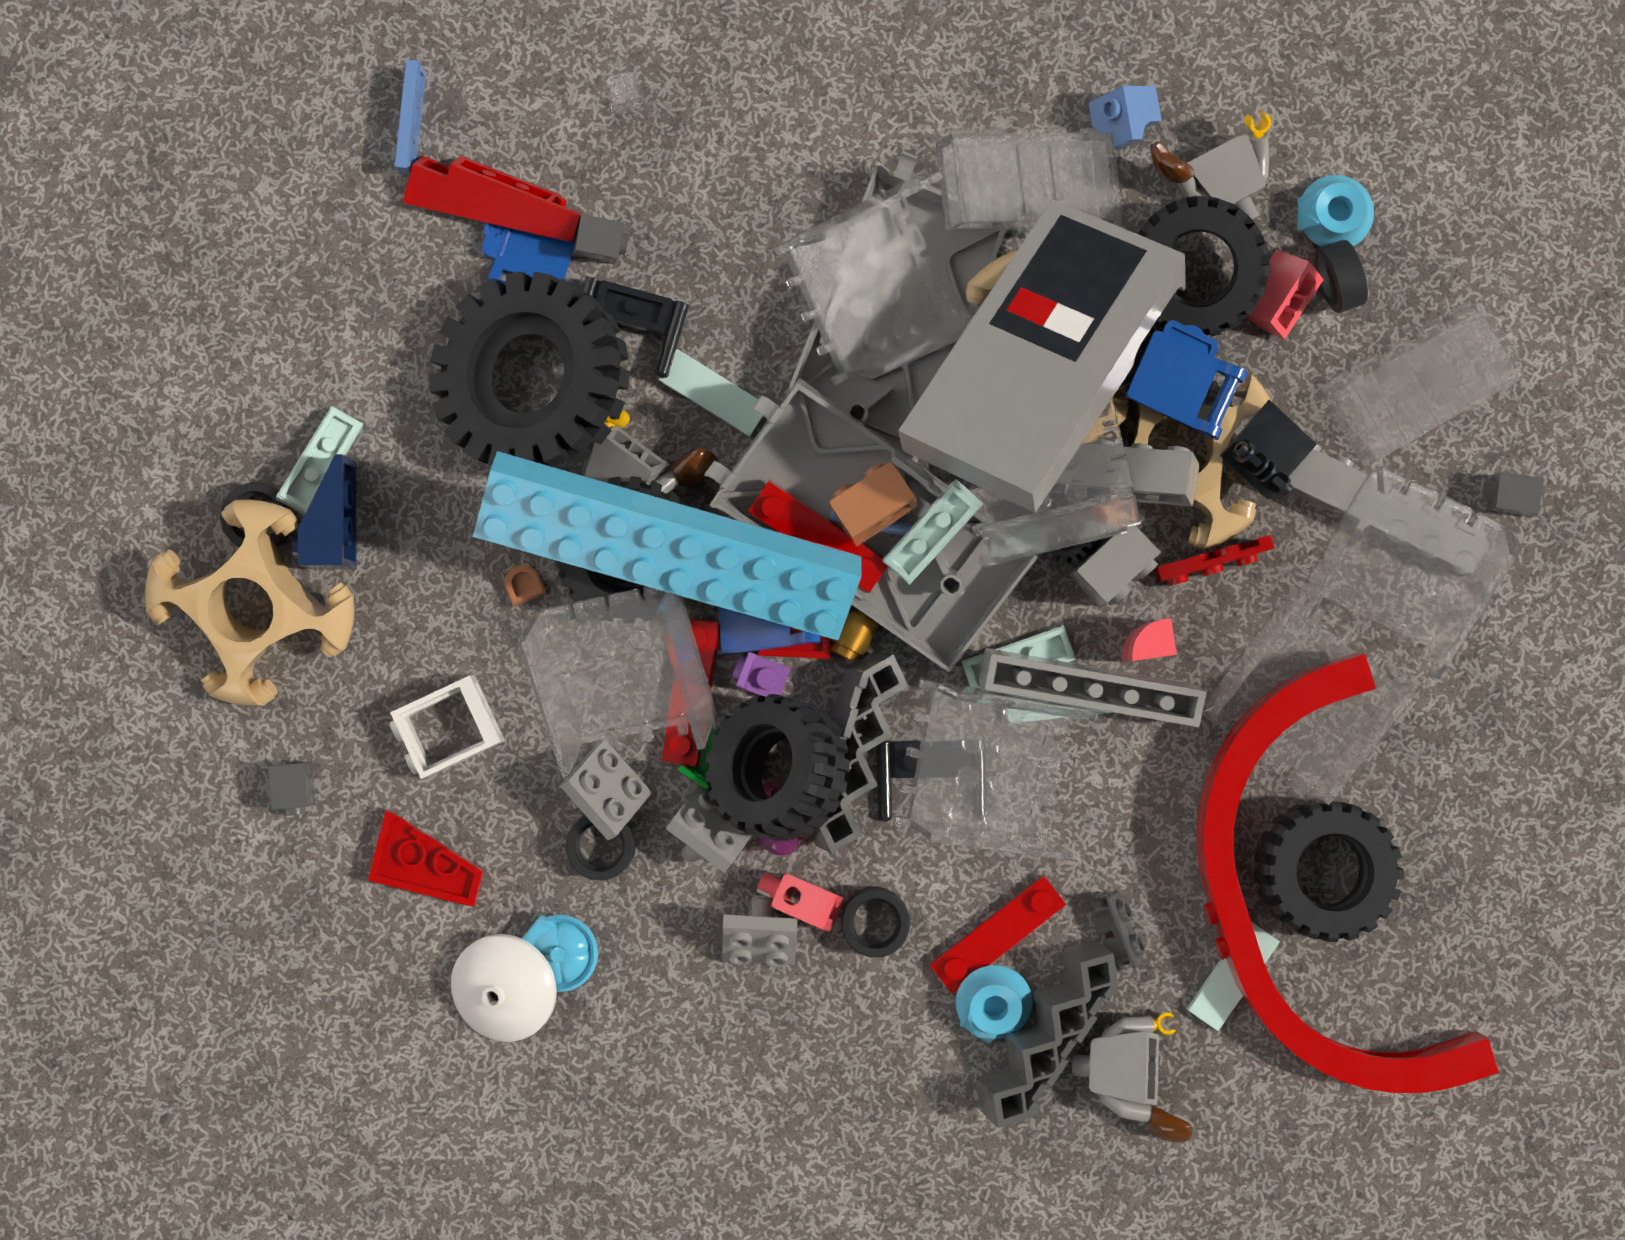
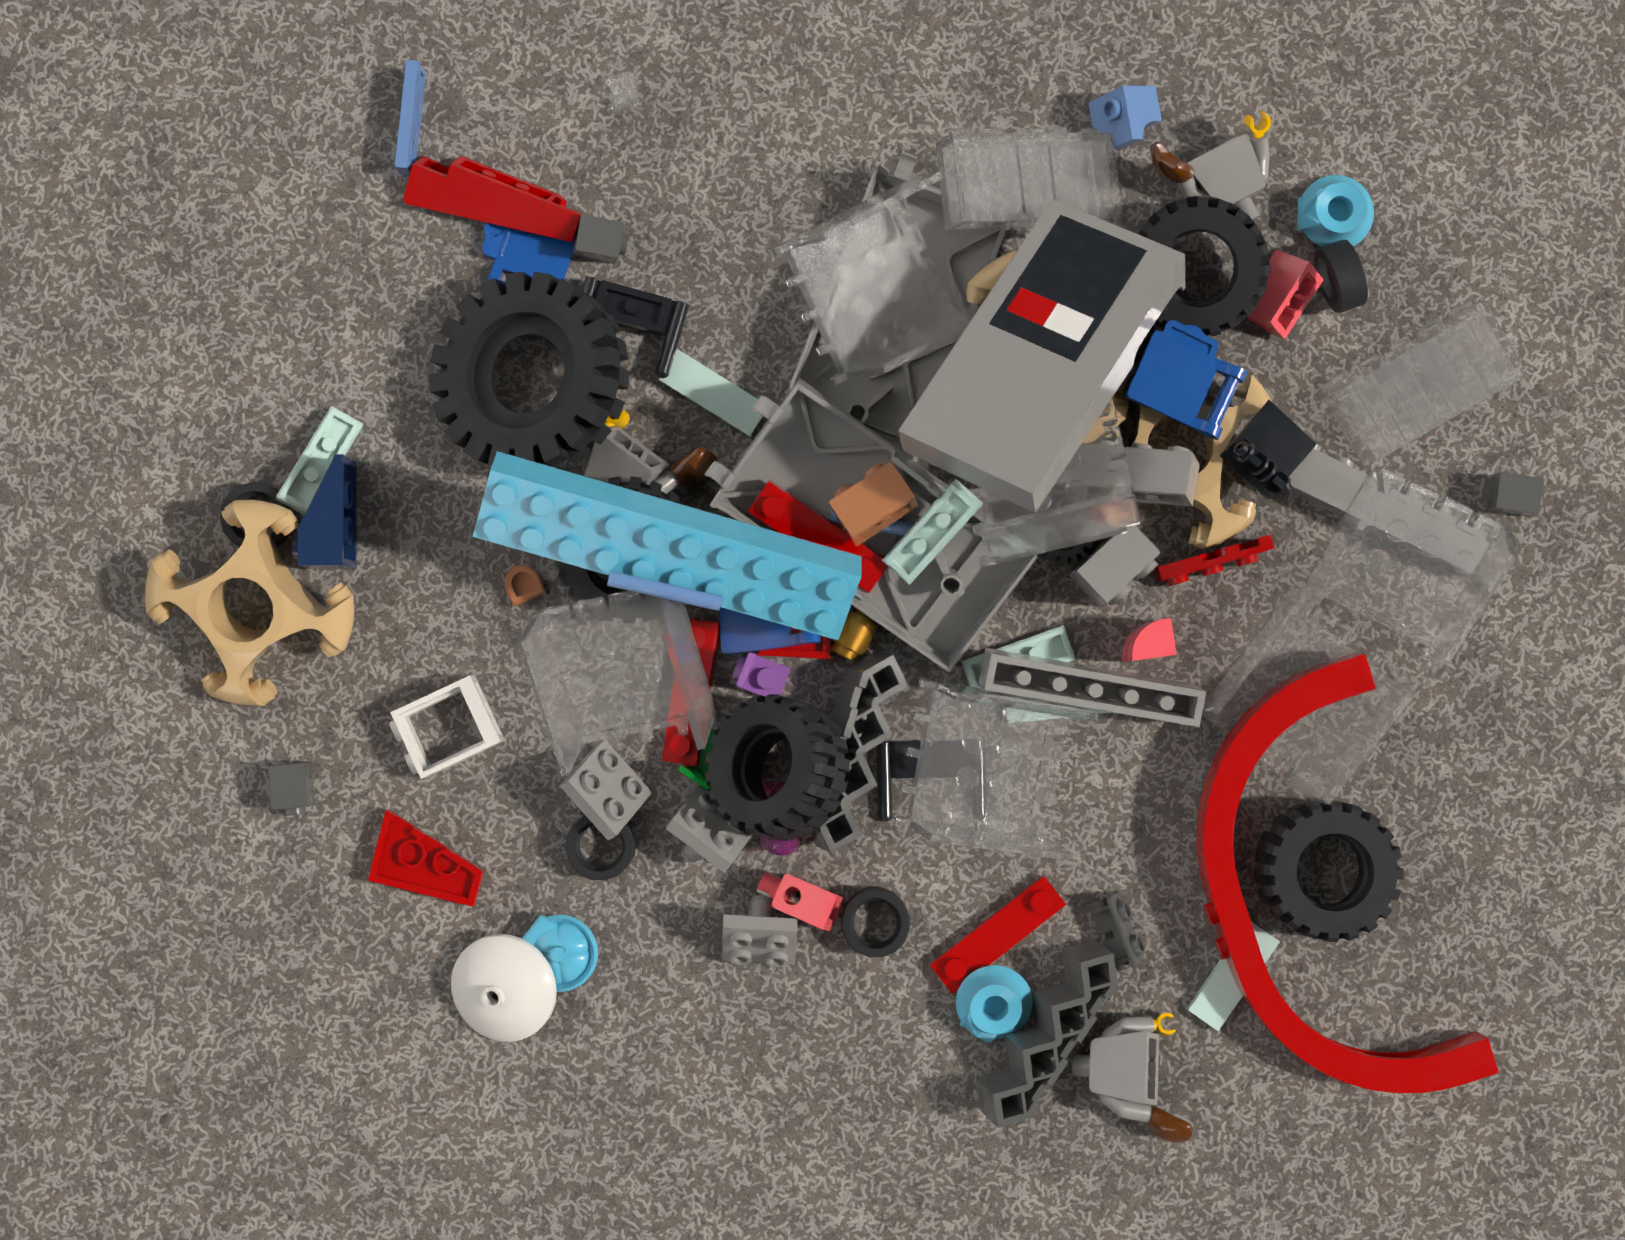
none -> medium blue bar [607,571,722,611]

